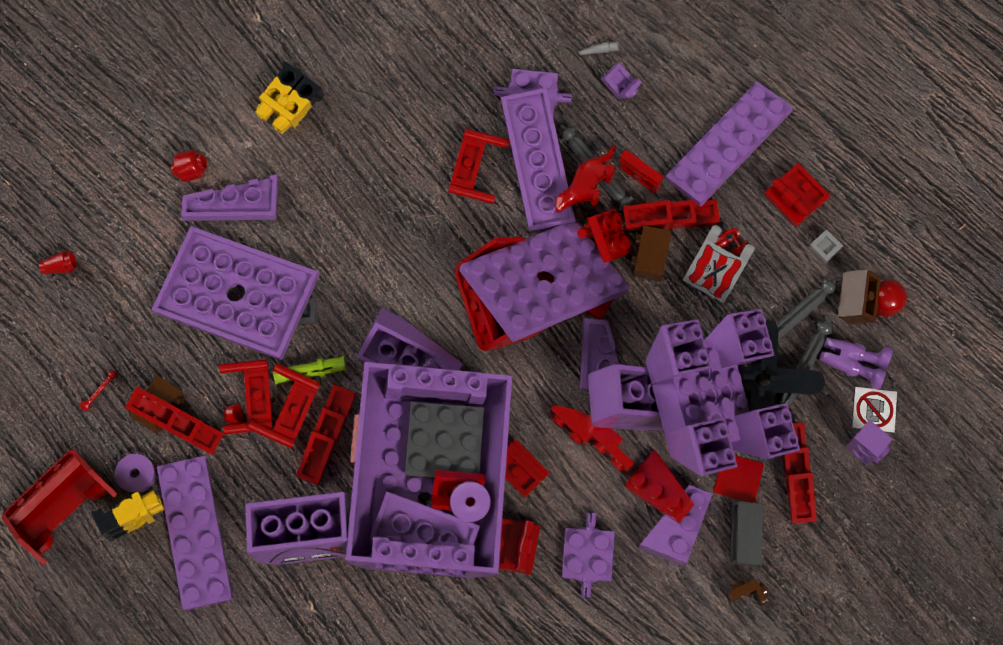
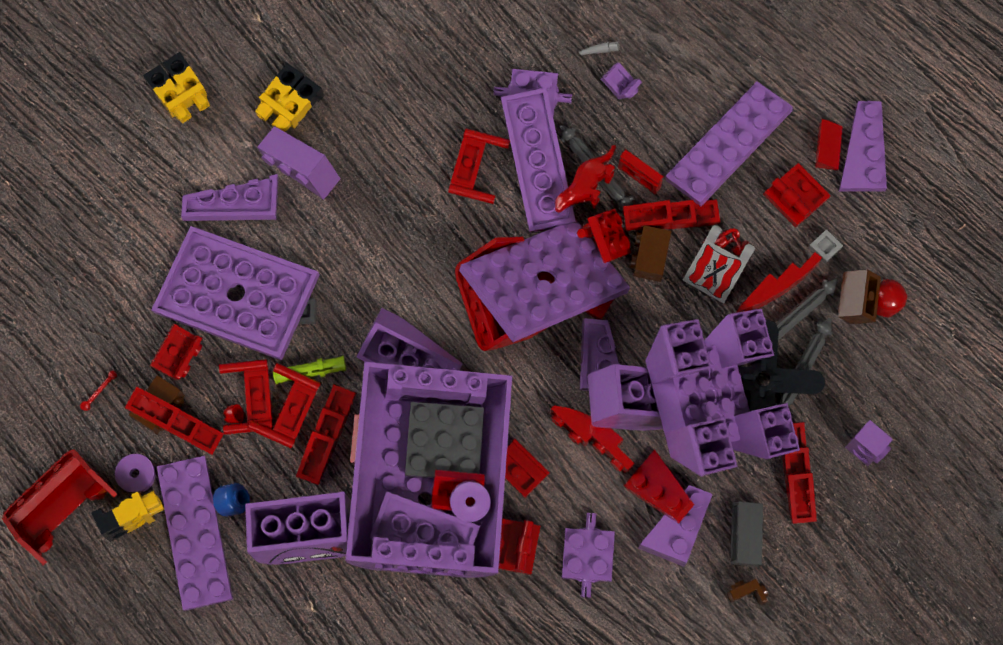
red cone [39,250,77,275] -> none
red head [171,149,208,182] -> none
red sticker [714,456,764,503] -> none
medium lavender piece [819,338,894,390] -> none
sticker [852,387,897,433] -> none
none -> yellow hips [143,52,210,123]
none -> red bracket [150,324,202,380]
none -> blue head [213,483,250,517]
none -> medium lavender wedge [257,126,341,200]
none -> red slope [736,252,822,313]
none -> red slope [815,119,843,170]
none -> medium lavender wing [838,101,887,192]

